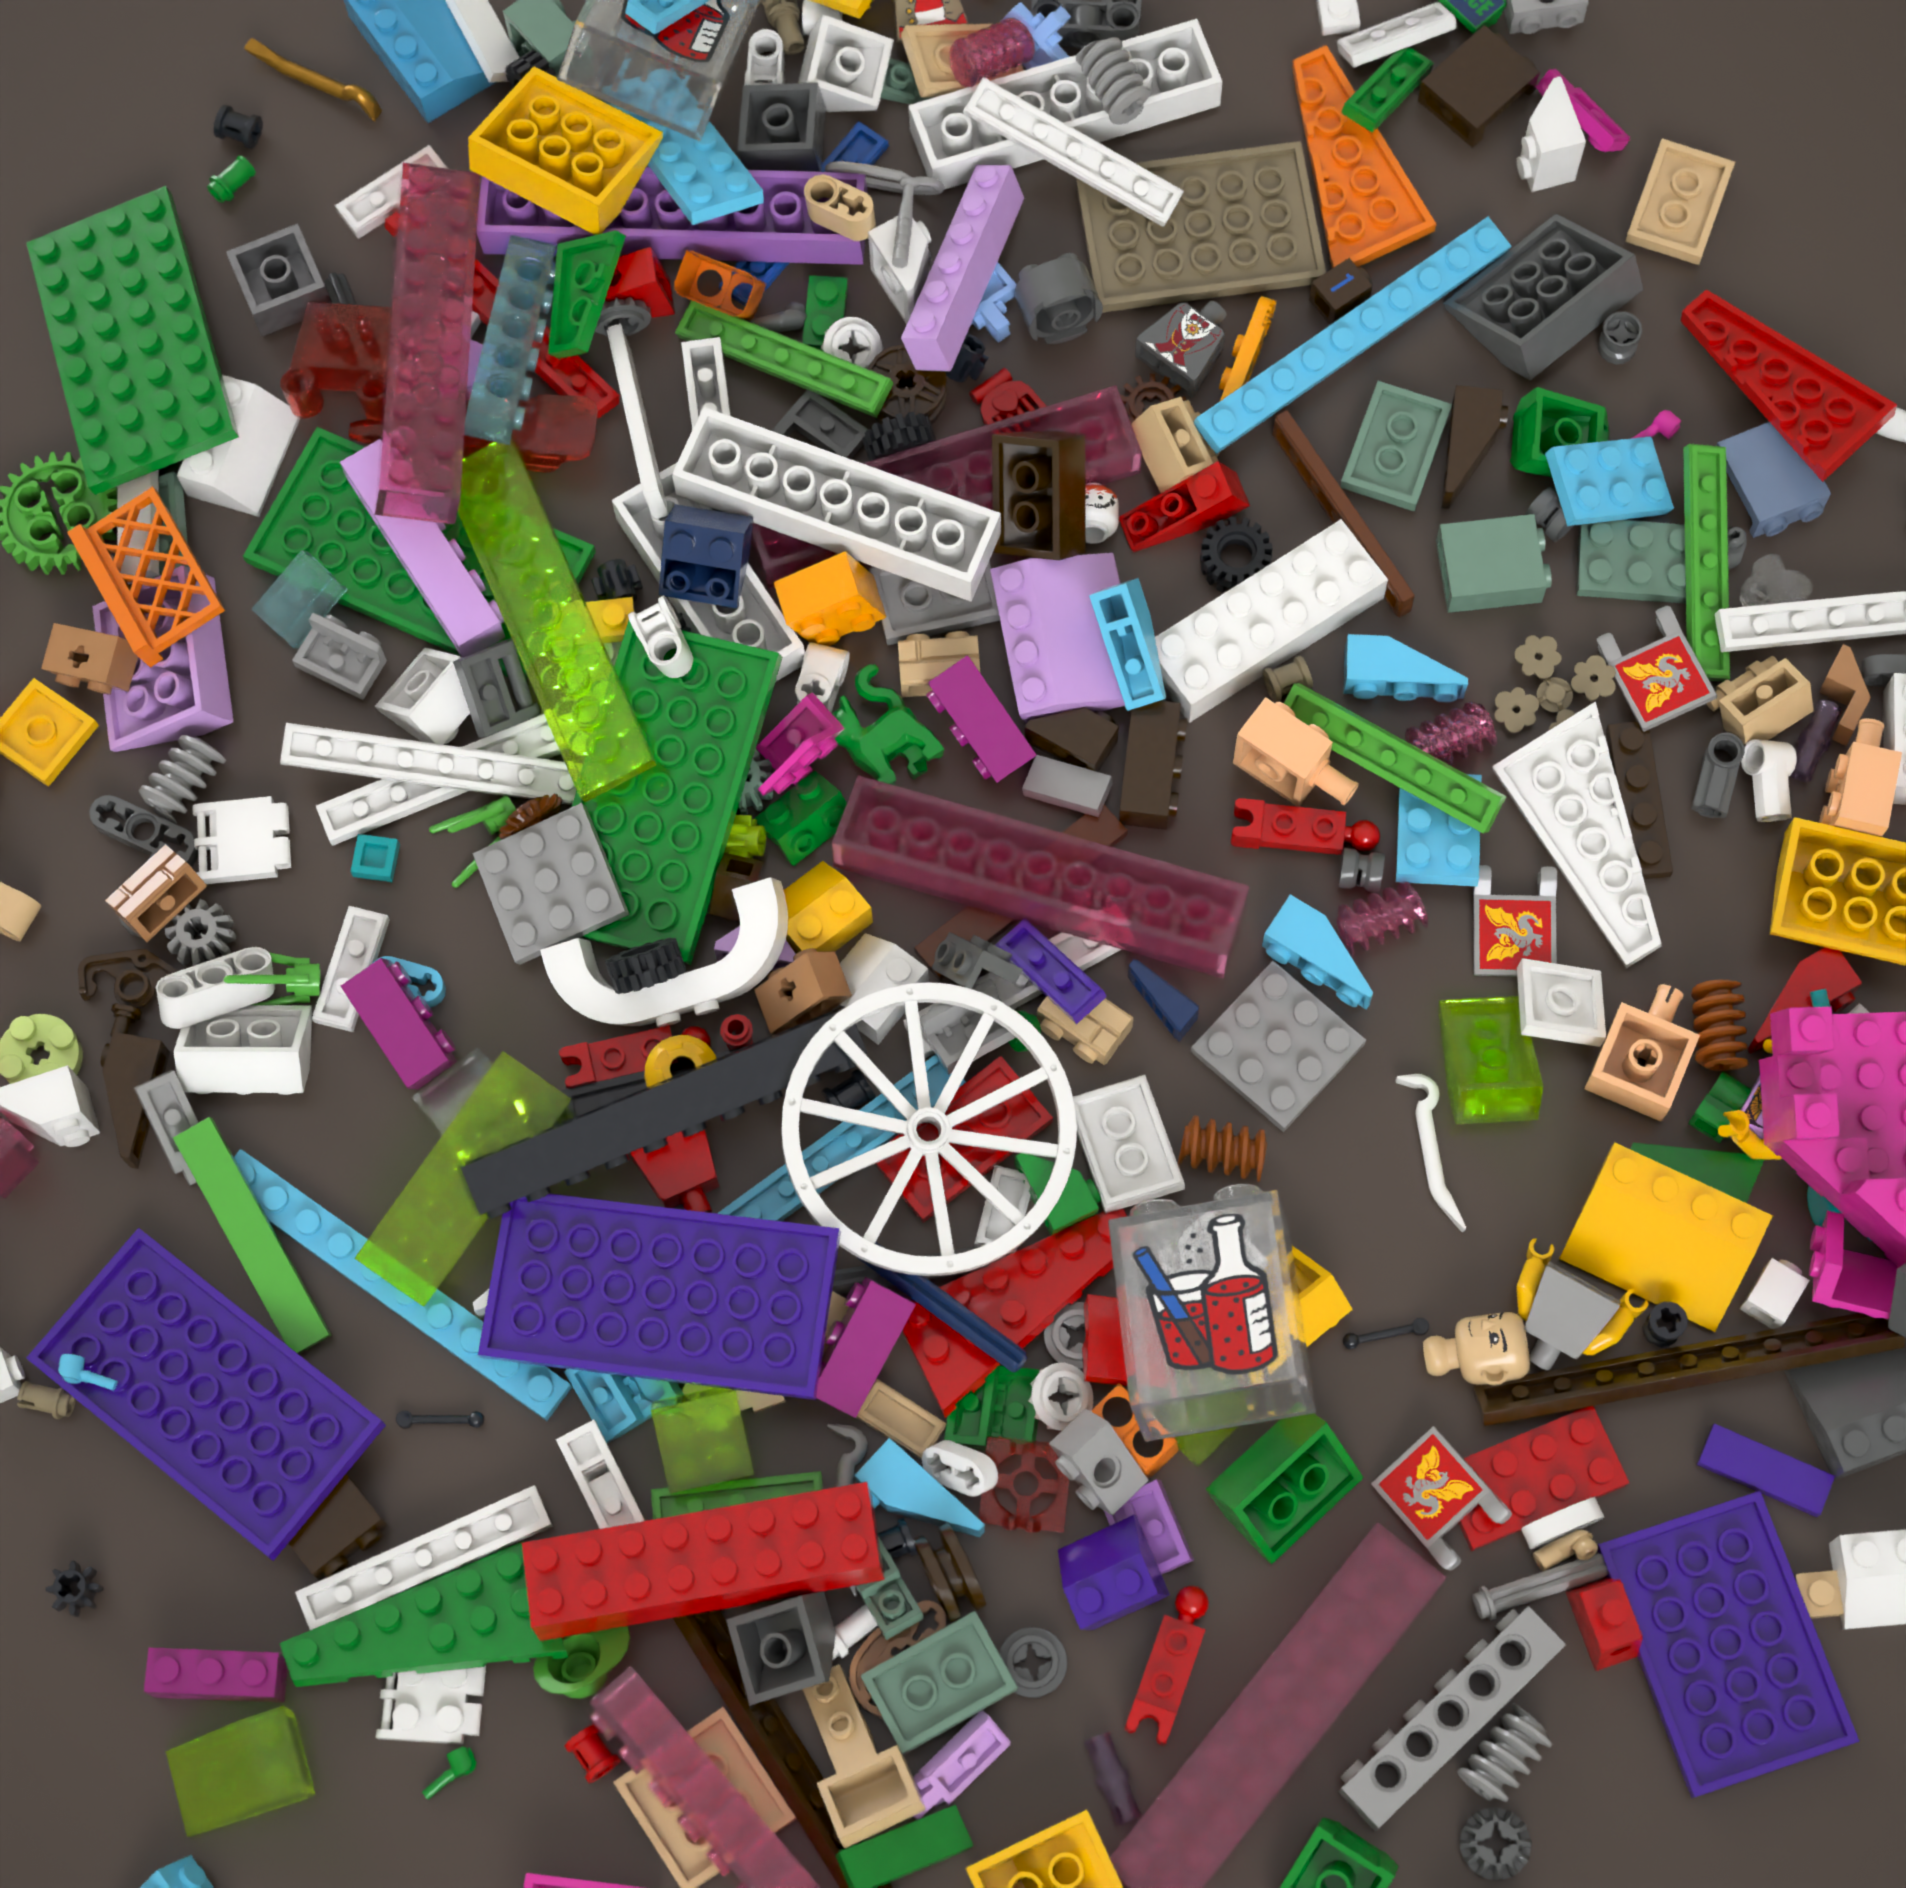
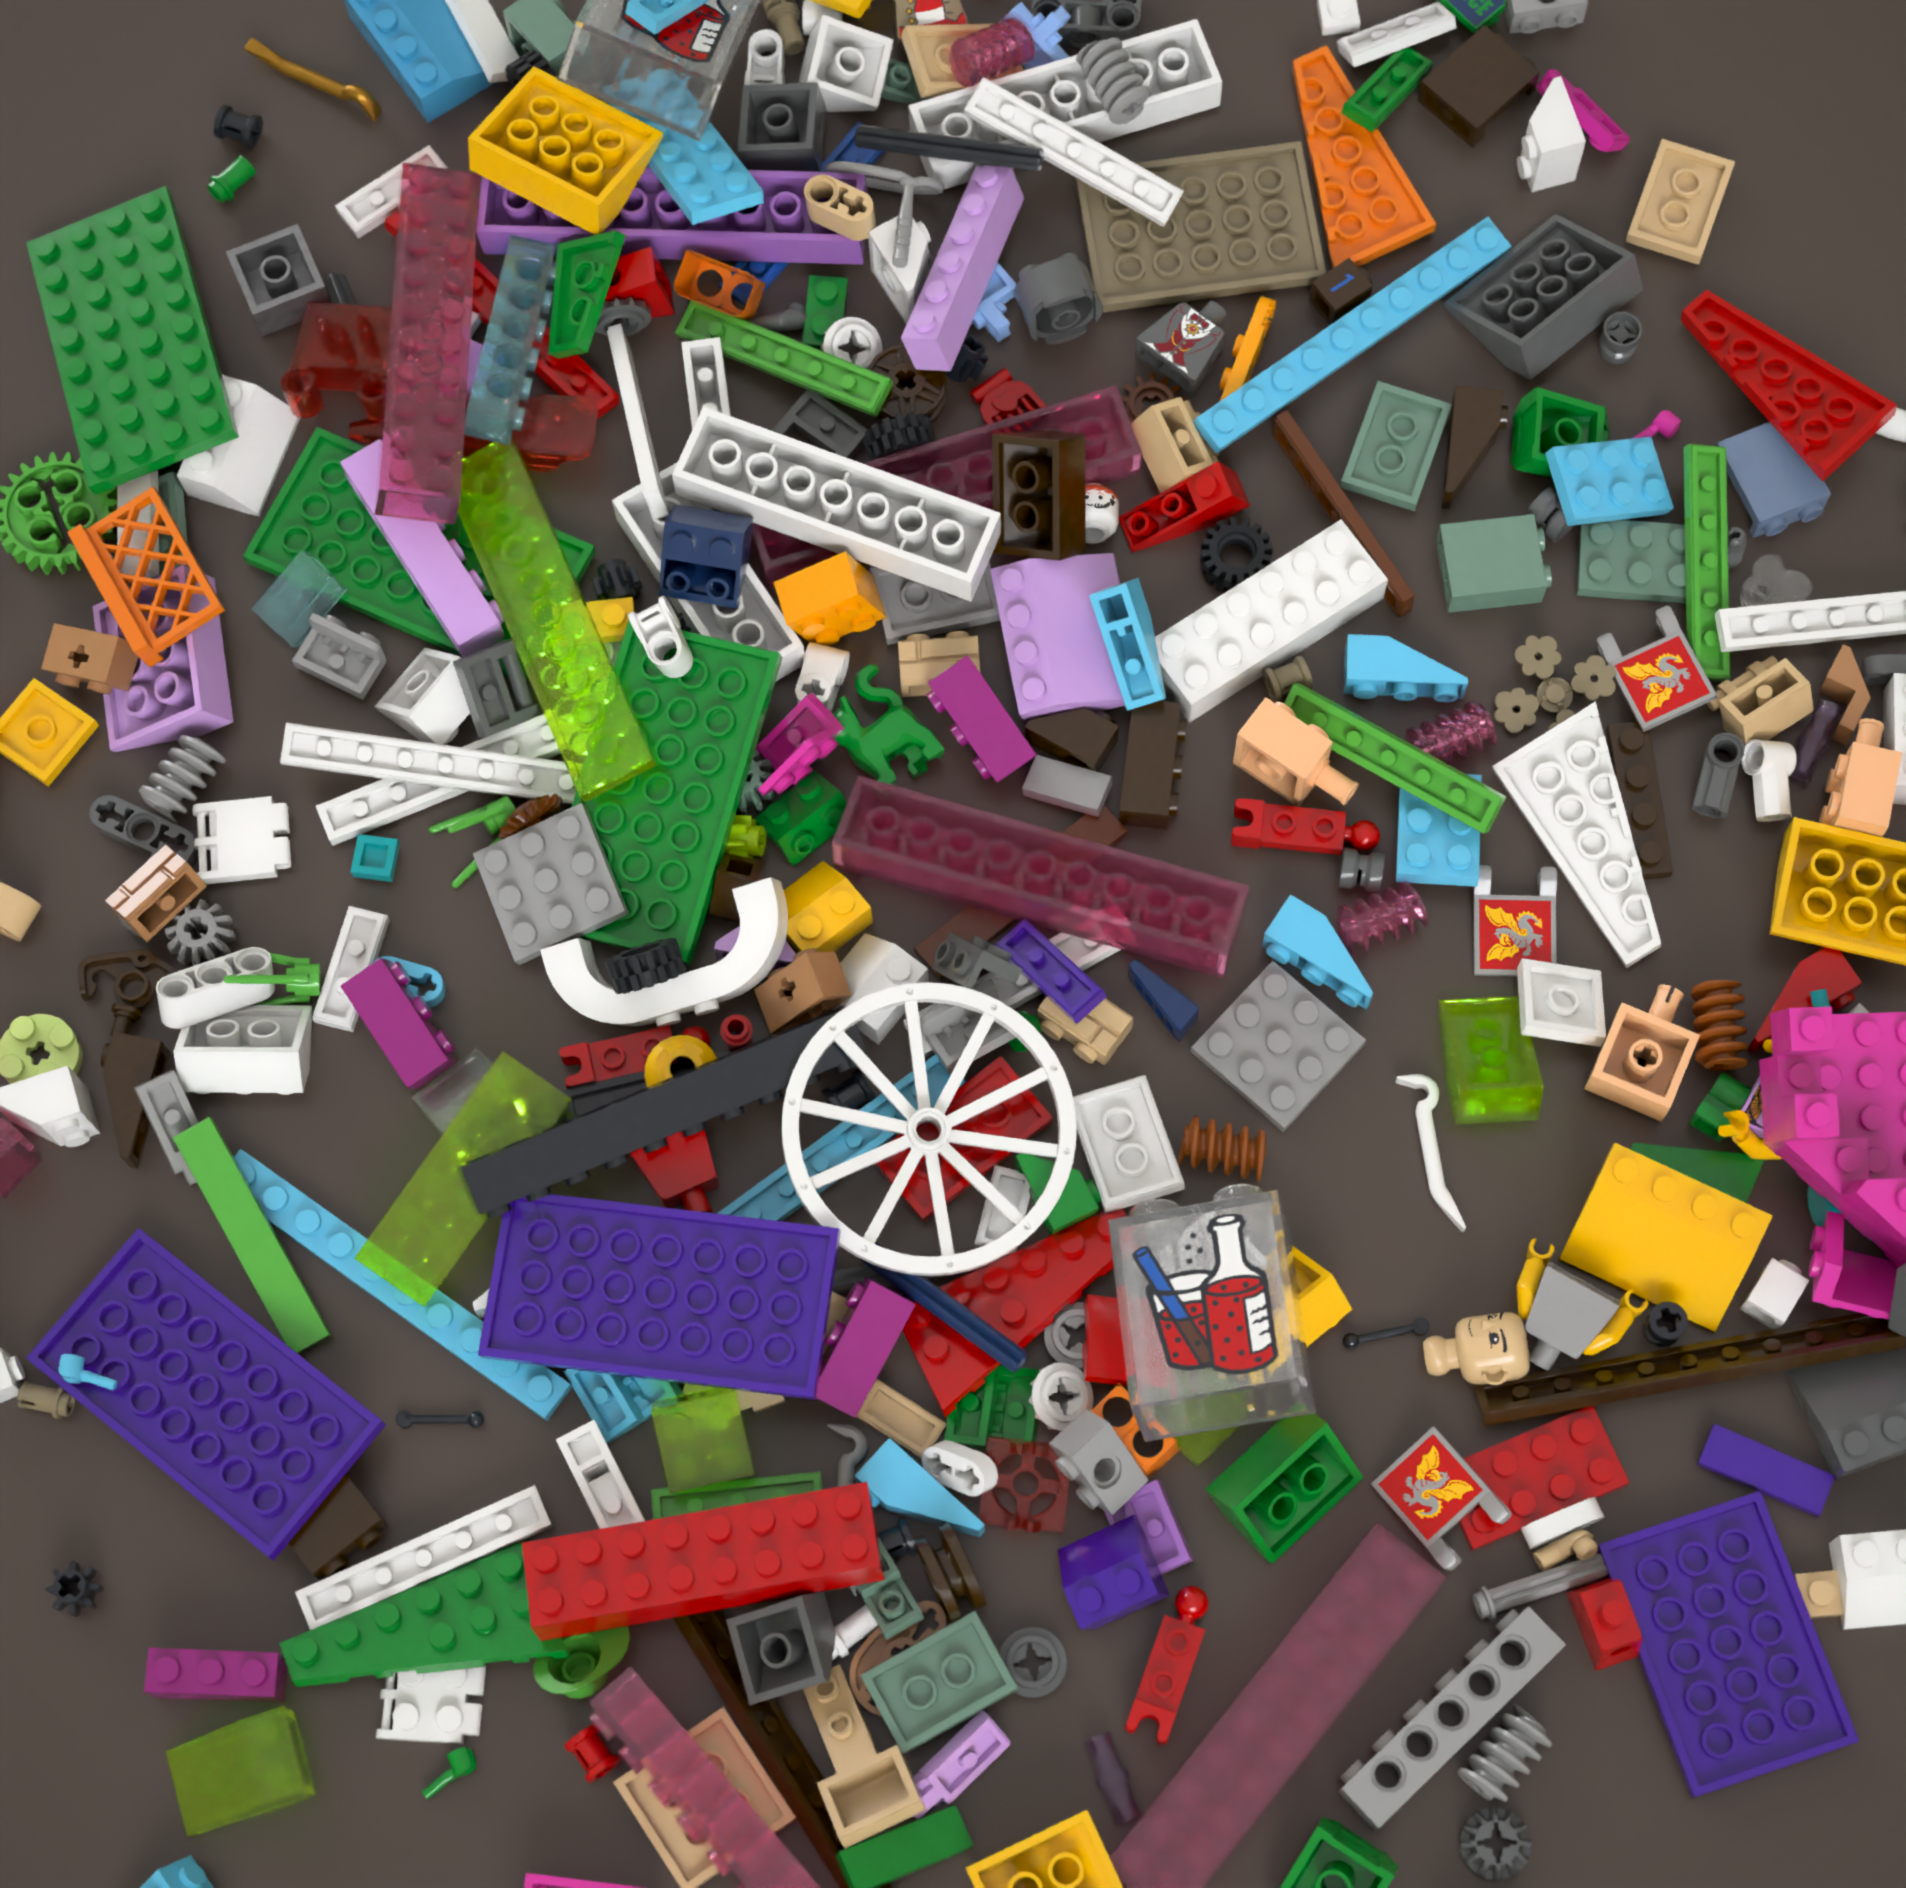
none -> black axle [854,125,1044,171]

